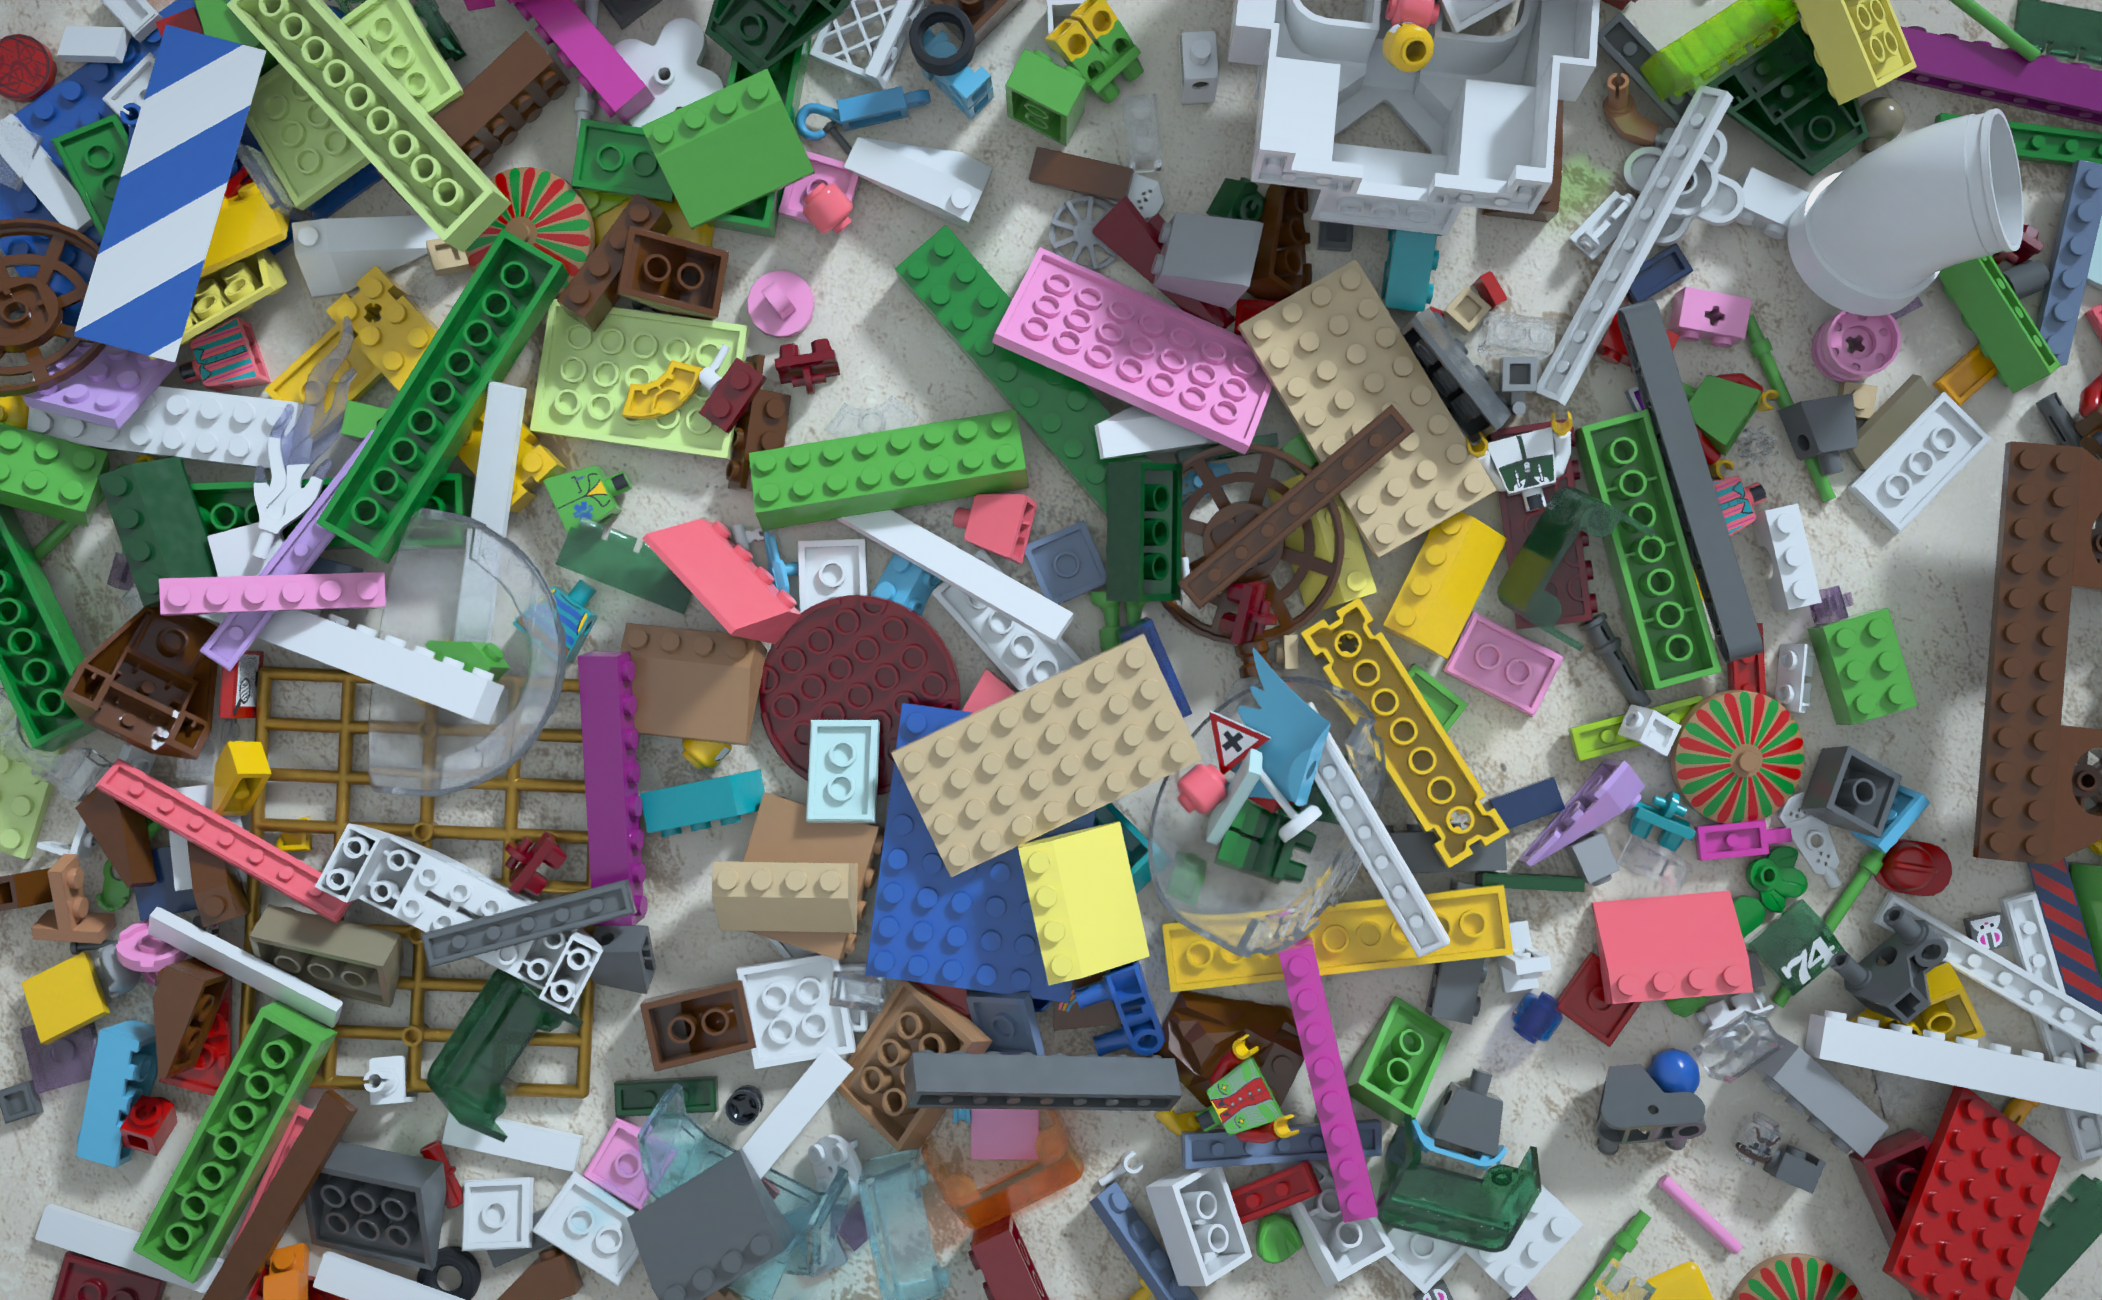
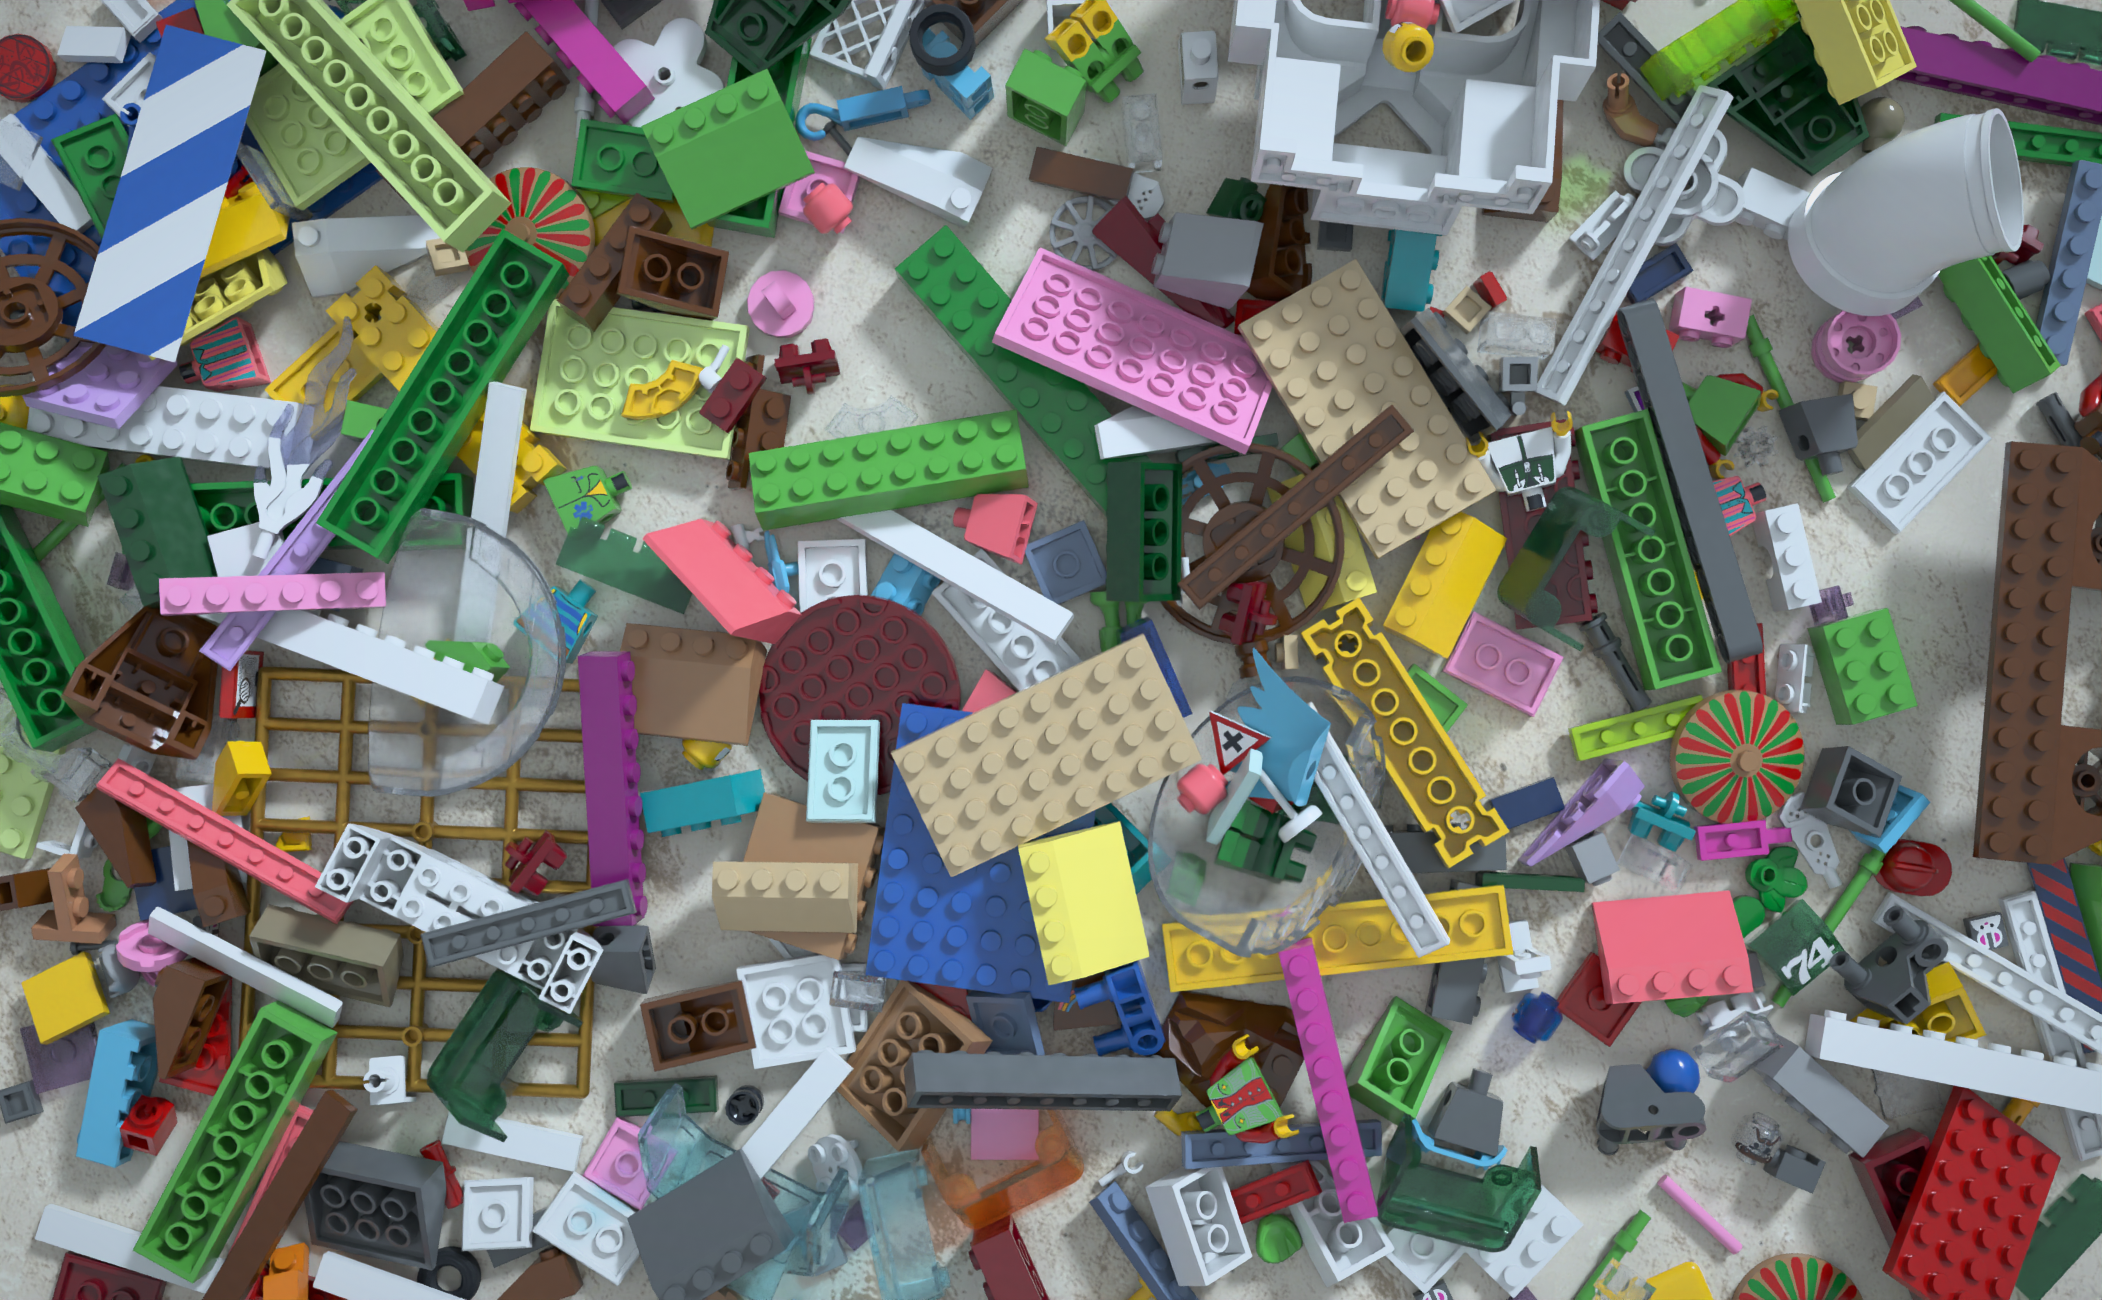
white bracket [1618,704,1681,756] -> none

